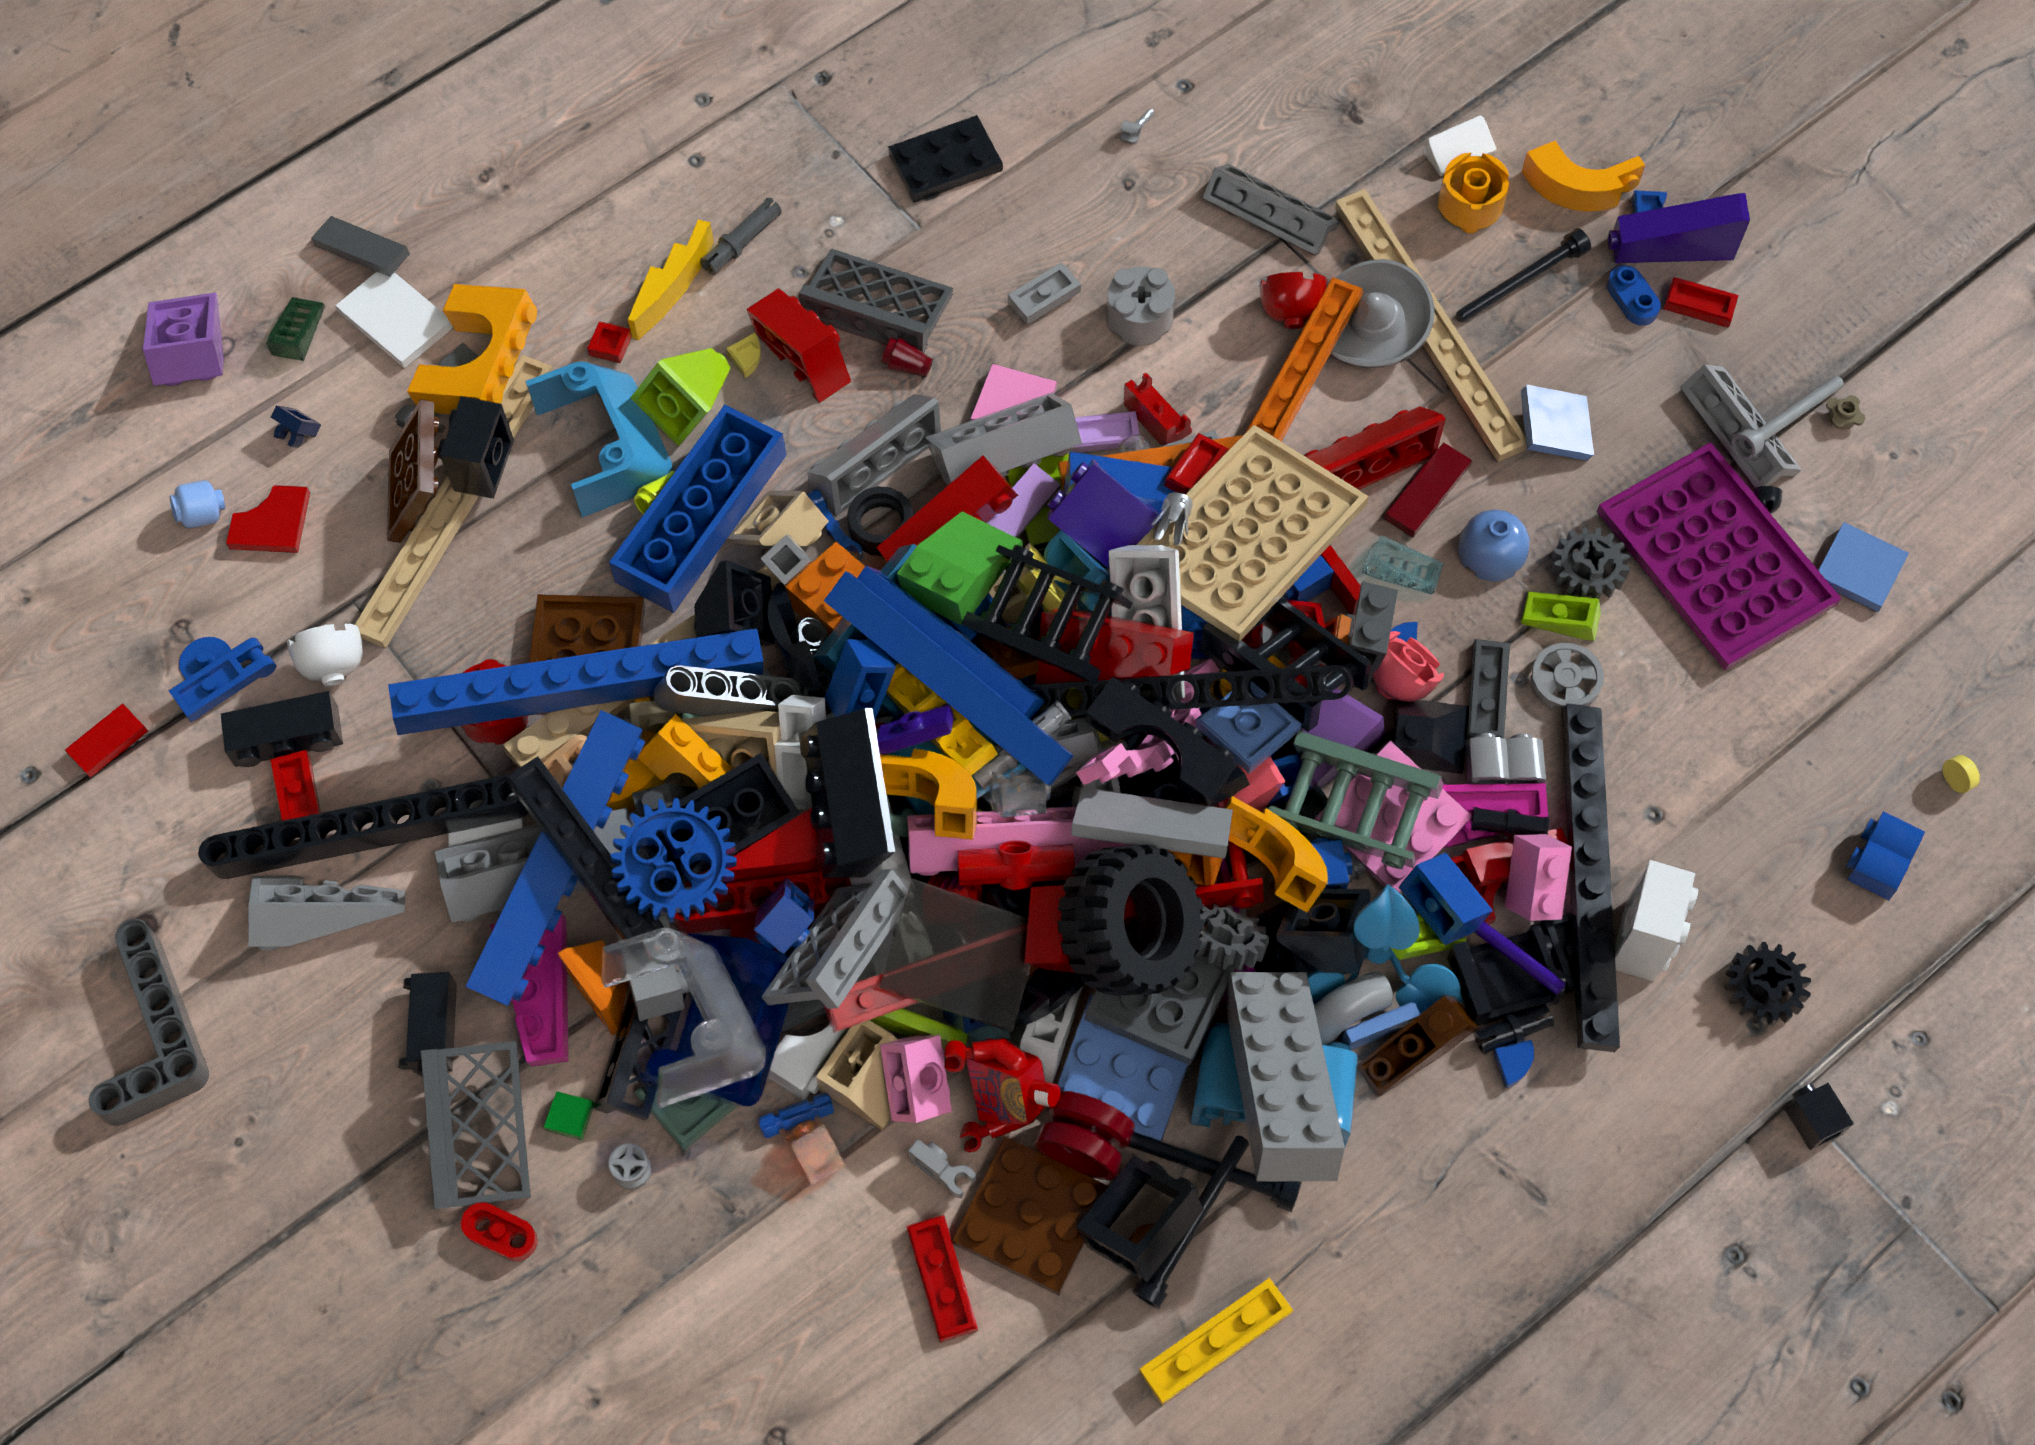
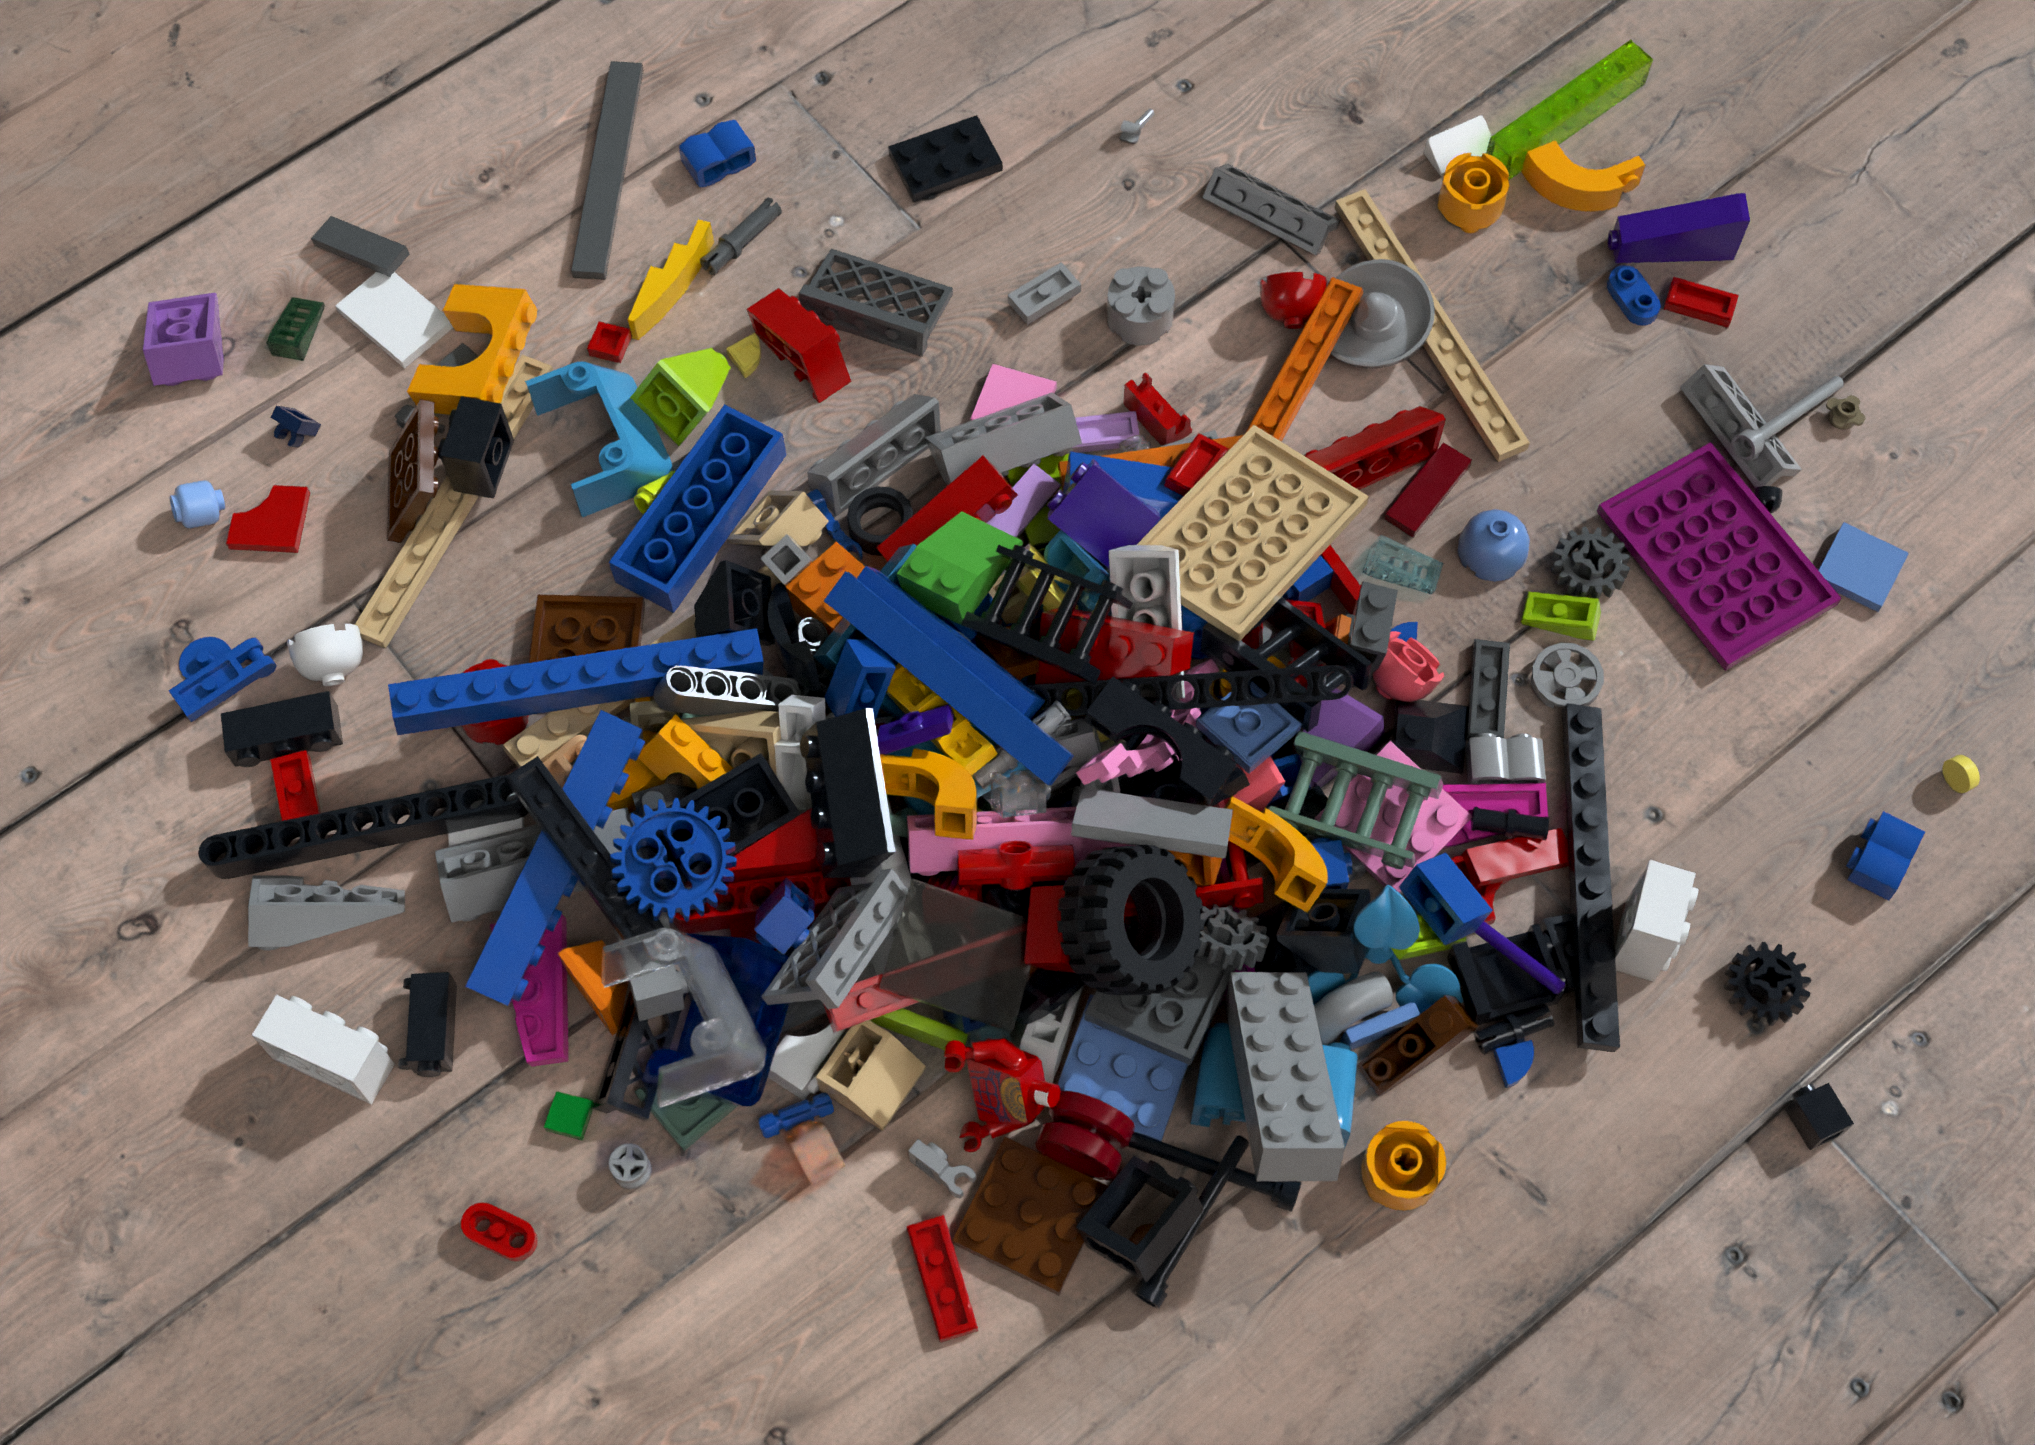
red tile [65,703,148,778] -> none
dark grey beam [88,919,209,1126] -> none
dark grey fence [421,1041,531,1209] -> none
bright pink brick [880,1035,952,1123] -> none
dark red cone [881,337,934,377] -> none
yellow plate [1139,1277,1294,1406] -> none
flat silver piece [1152,492,1193,546] -> none
black piece [1456,228,1591,322] -> none
bright pink brick [1505,834,1572,921] -> none
tile [1521,385,1594,461] -> none
blue tile [1632,190,1667,213] -> none
none -> white brick [252,995,395,1104]
none -> dark grey tile [571,61,644,280]
none -> blue brick [679,120,756,188]
none -> light orange brick [1361,1121,1446,1210]
none -> clear neon green brick [1486,39,1653,180]

